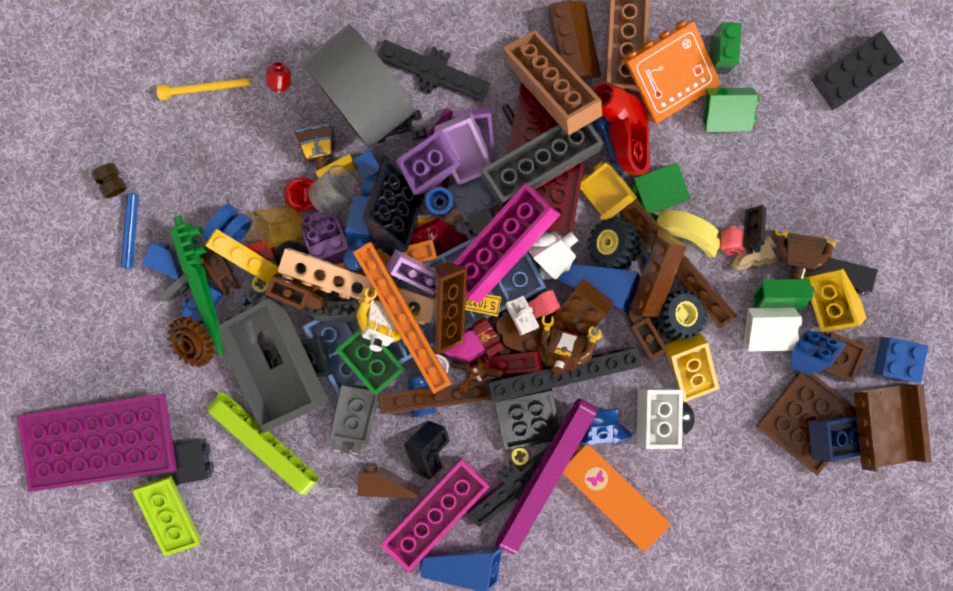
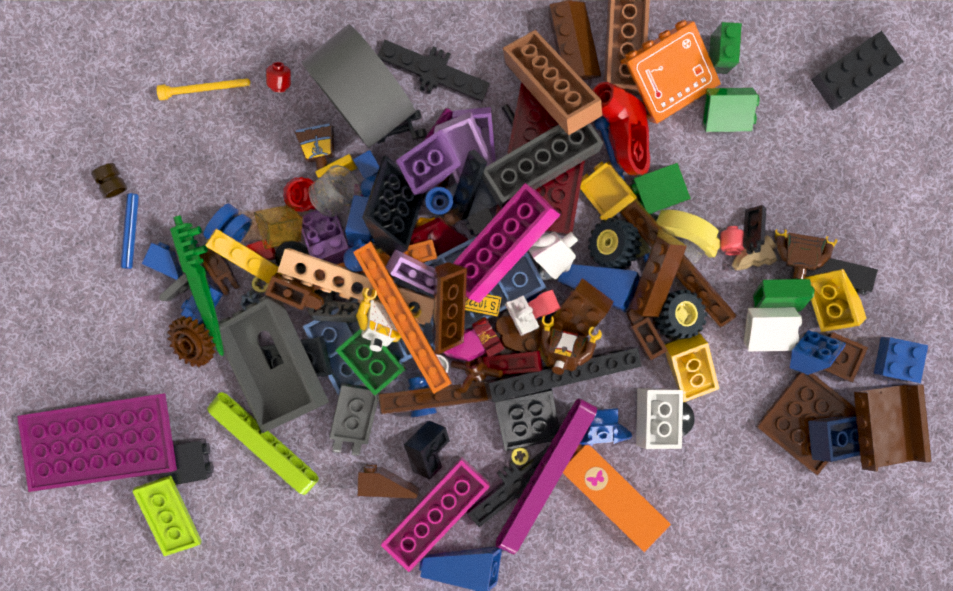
none -> black plate [451,149,487,221]

